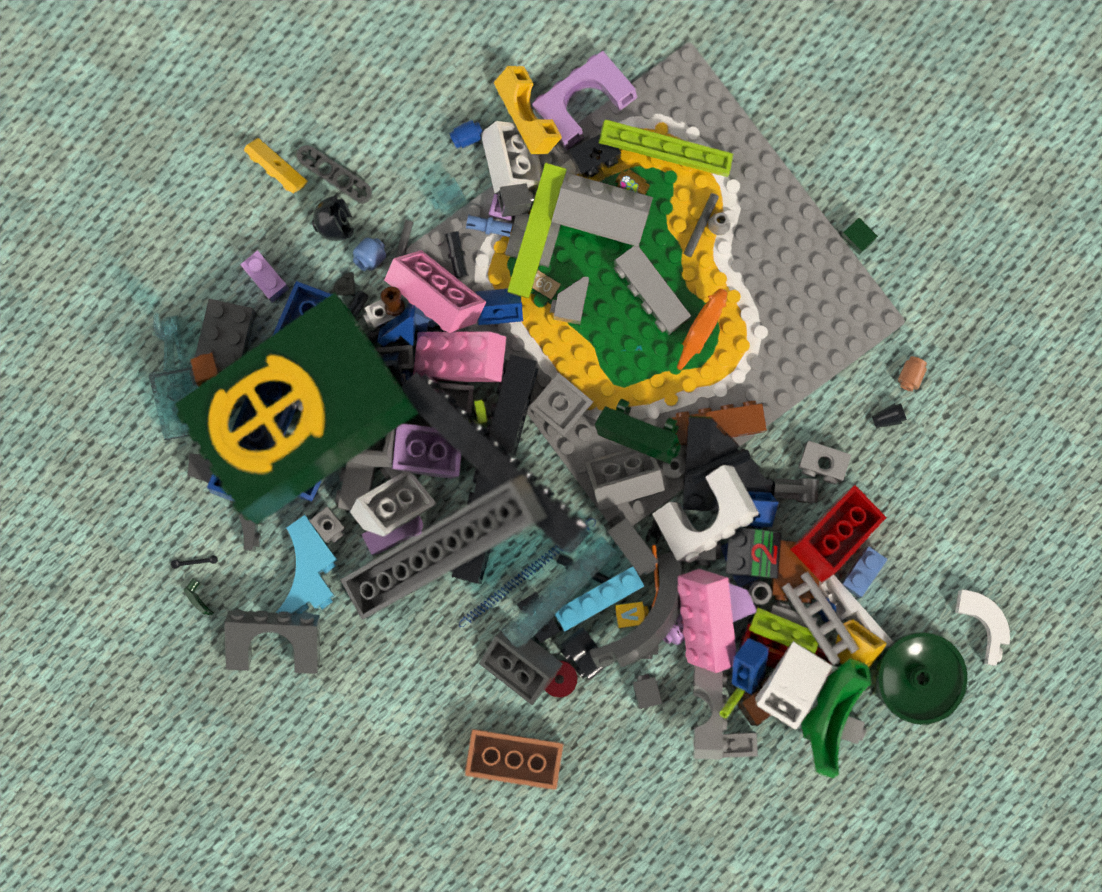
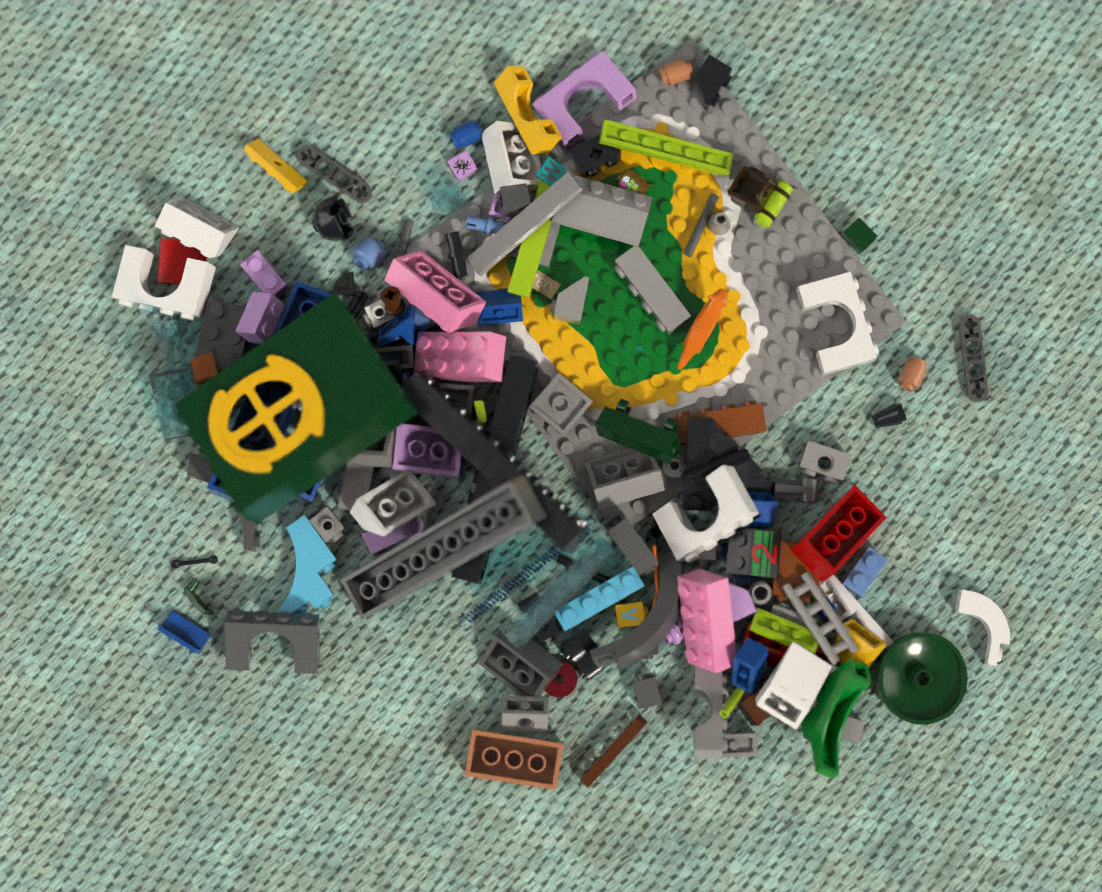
none -> white arch [112,245,216,321]
none -> white slope [155,196,239,258]
none -> red slope [157,238,207,285]
none -> blue panel [157,610,211,654]
none -> lavender brick [235,292,285,344]
none -> lavender tile [447,150,478,181]
none -> light grey tile [467,171,583,276]
none -> light grey brick [502,696,549,733]
none -> teal tile [536,157,567,186]
none -> reddish brown beam [579,714,648,788]
none -> nougat brick [659,58,693,86]
none -> black slope [696,54,733,111]
none -> dark brown piece [728,166,793,228]
none -> white arch [796,272,879,376]
none -> dark grey beam [959,315,988,403]

